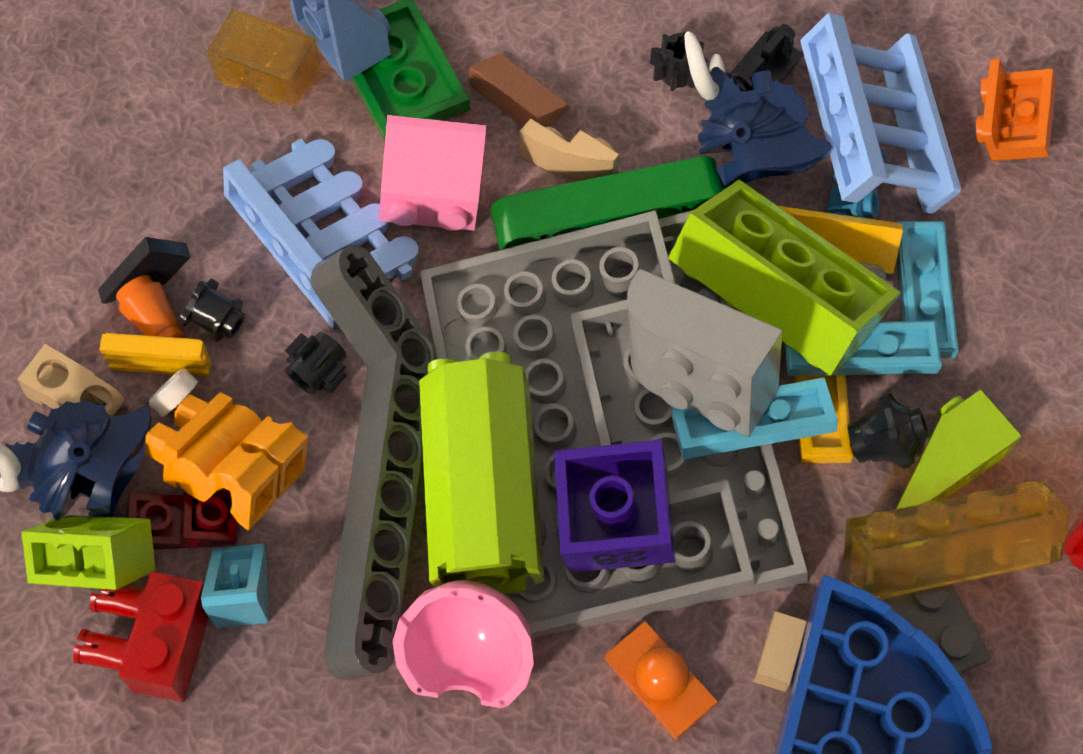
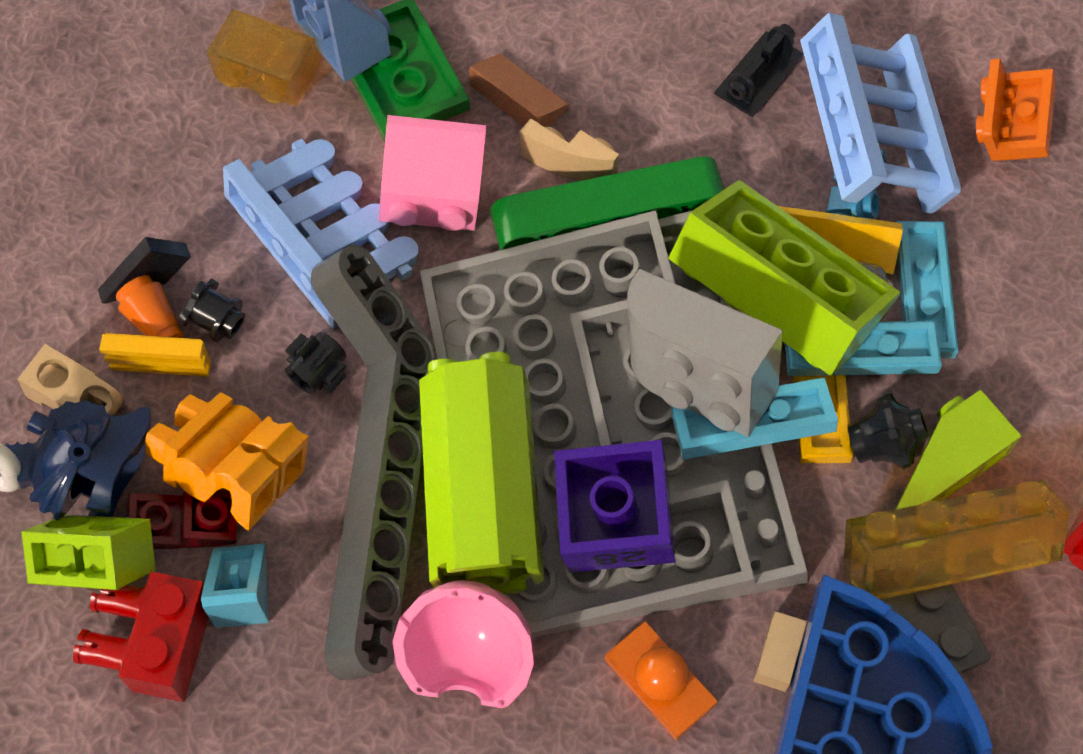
white tile [149,369,198,417] -> none
black gear [650,32,708,91] -> none
dark blue helmet [684,31,833,187] -> none

